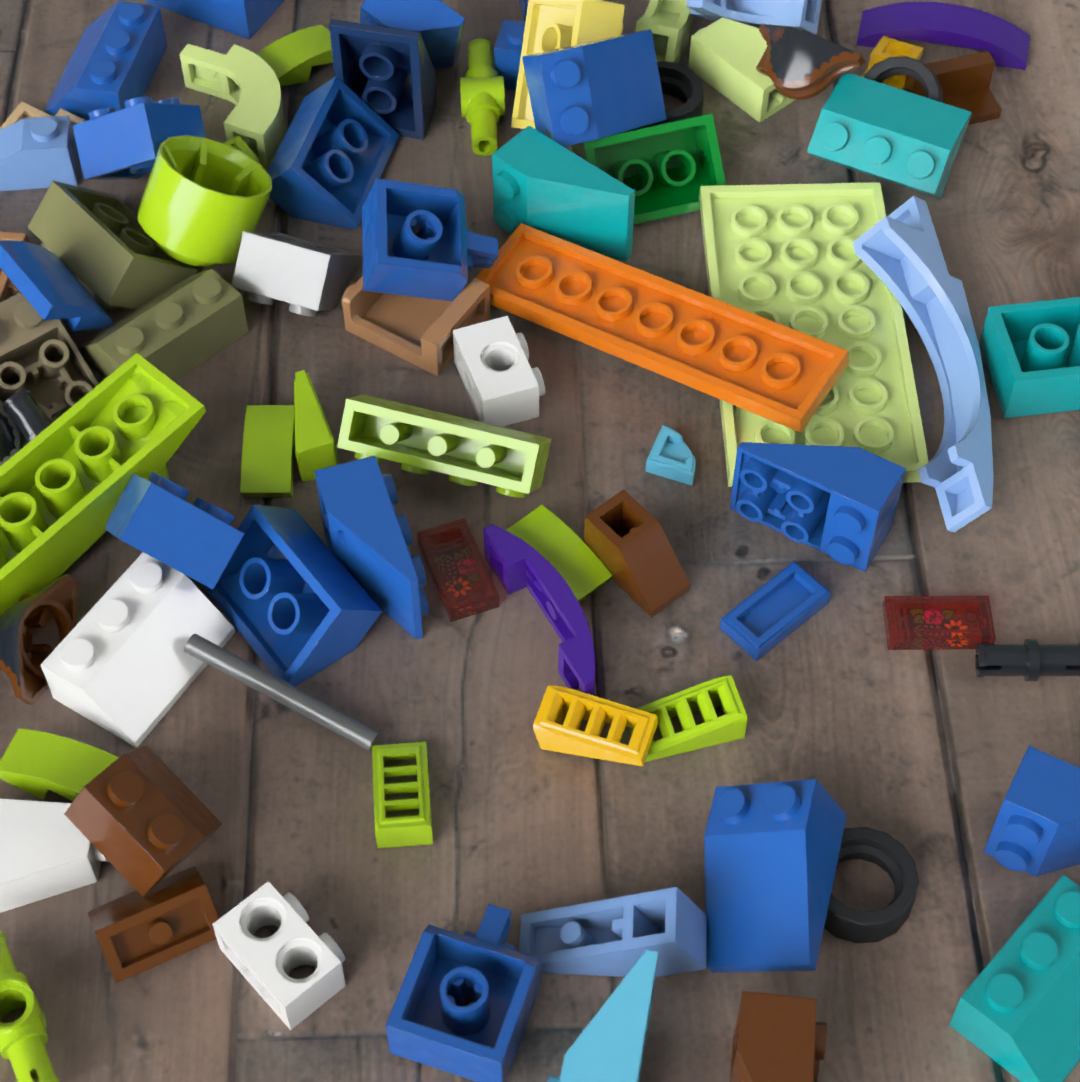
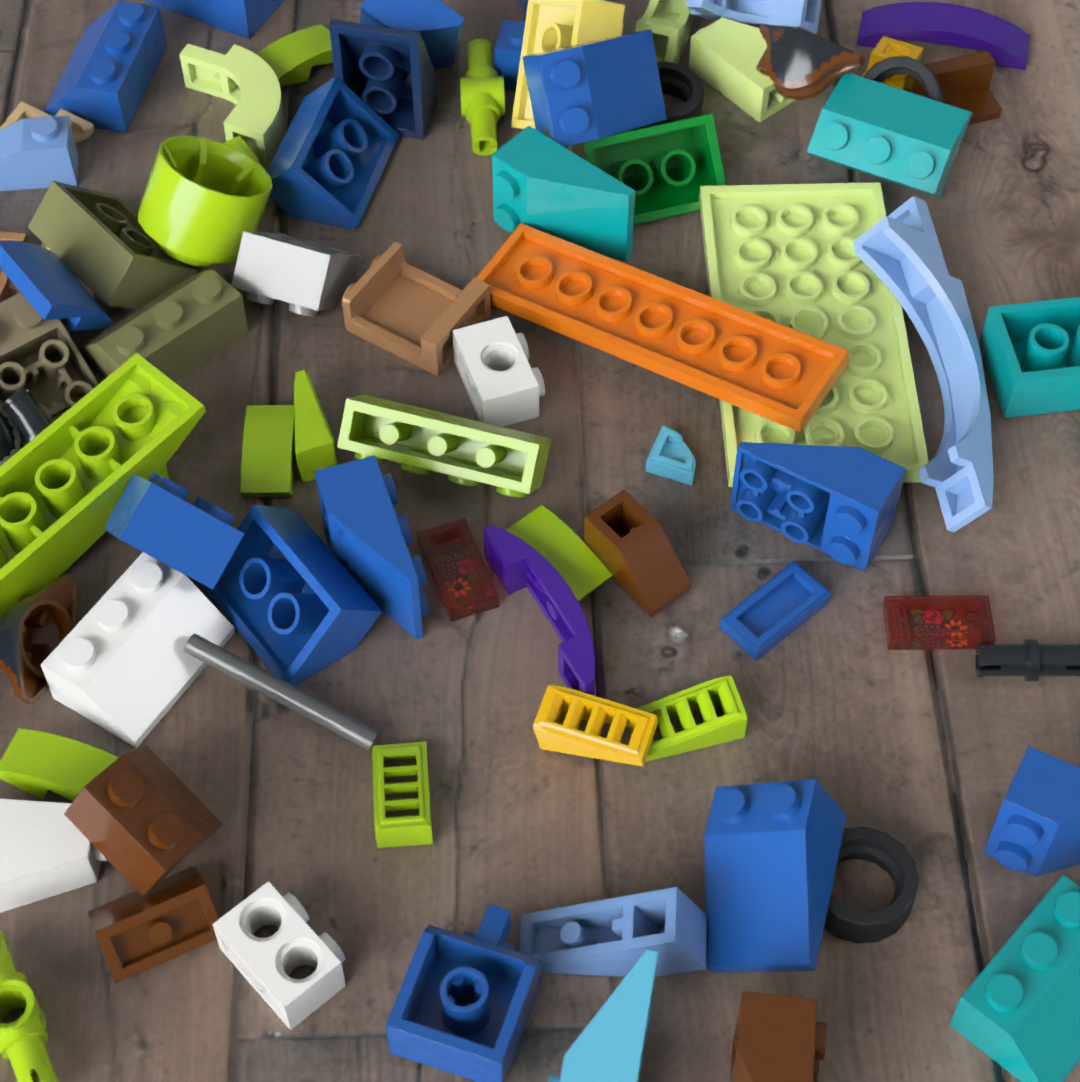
hinge [72,96,206,180] -> none
blue hinge [362,178,498,301] -> none

